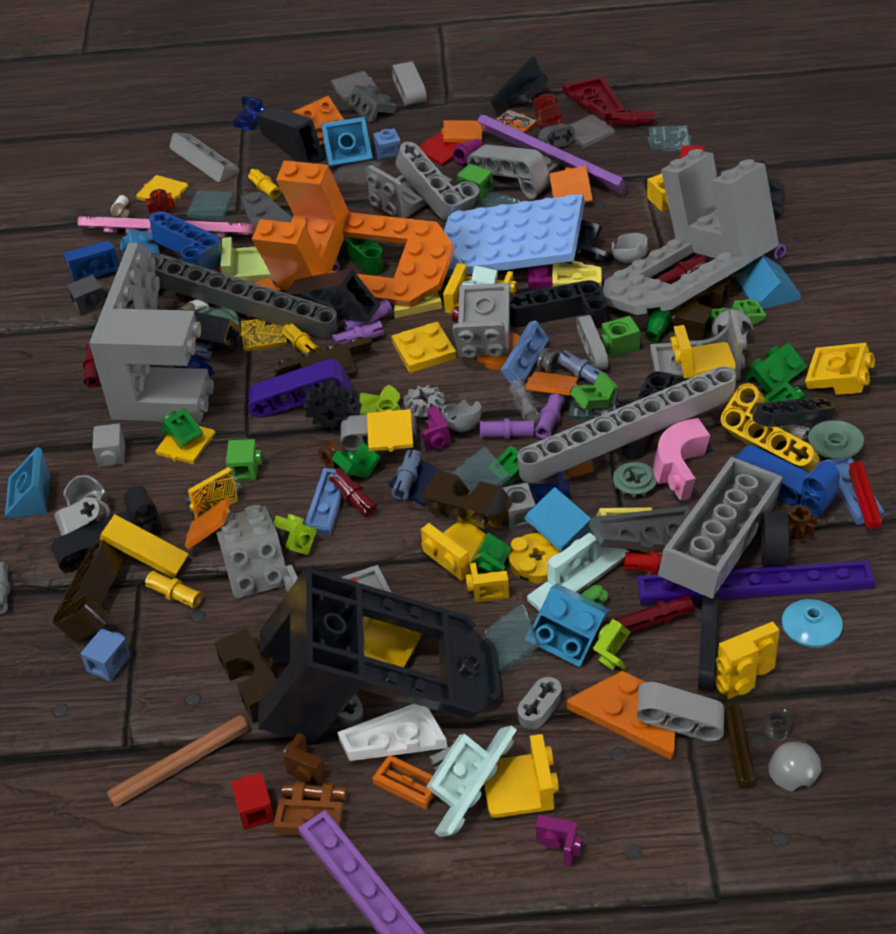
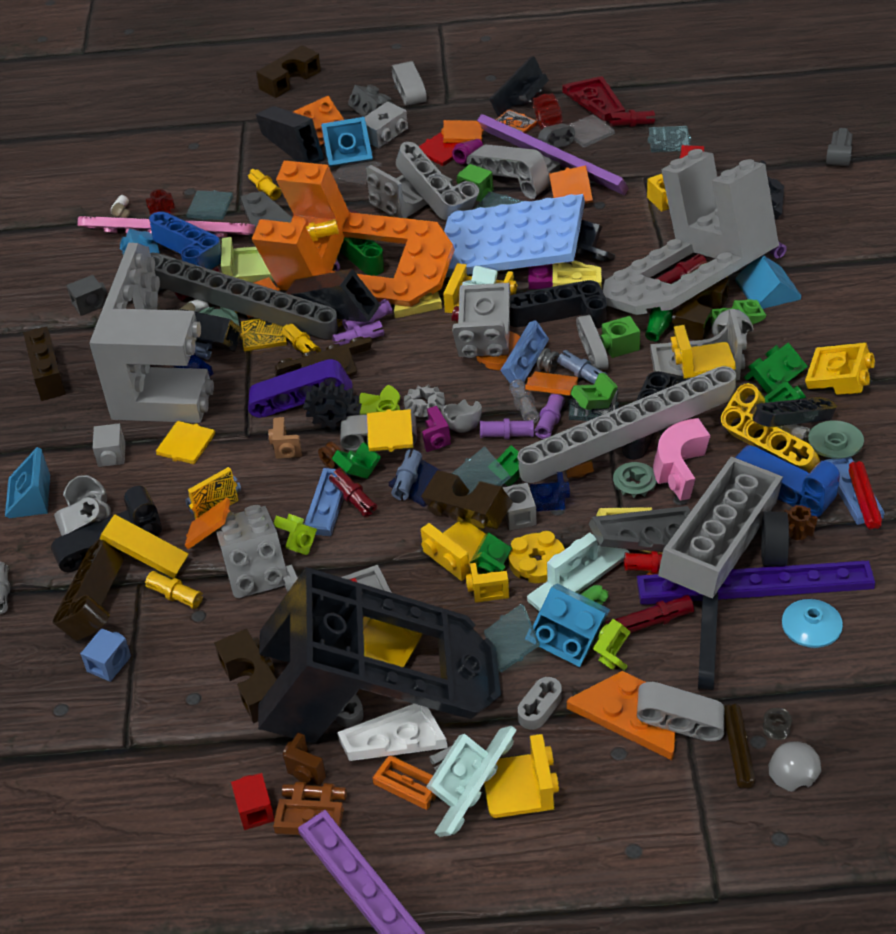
blue bracket [64,241,119,282] -> none
dark red pin [83,342,100,388] -> none
nougat axle [107,715,249,807] -> none
yellow piece [136,175,189,208] -> none
green bracket [161,408,203,449] -> none
light grey slope [170,133,241,182] -> none
bright green brick [226,439,262,482] -> none
clear blue bracket [233,96,263,131] -> none
clear piece [331,71,377,101] -> none
medium blue bracket [373,128,400,160] -> none
yellow plate [391,321,457,373] -> none
dark azure slope [525,487,594,551] -> none
magenta bracket [536,815,583,867] -> none
light grey hair [611,233,648,264] -> none
yellow plate [714,621,780,699] -> none
none -> dark brown arch [23,326,66,401]
none -> dark brown arch [256,45,321,98]
none -> medium nougat bracket [268,417,302,459]
none -> yellow pin [306,219,339,242]
none -> light grey brick [365,101,408,148]
none -> dark grey piece [826,128,853,167]

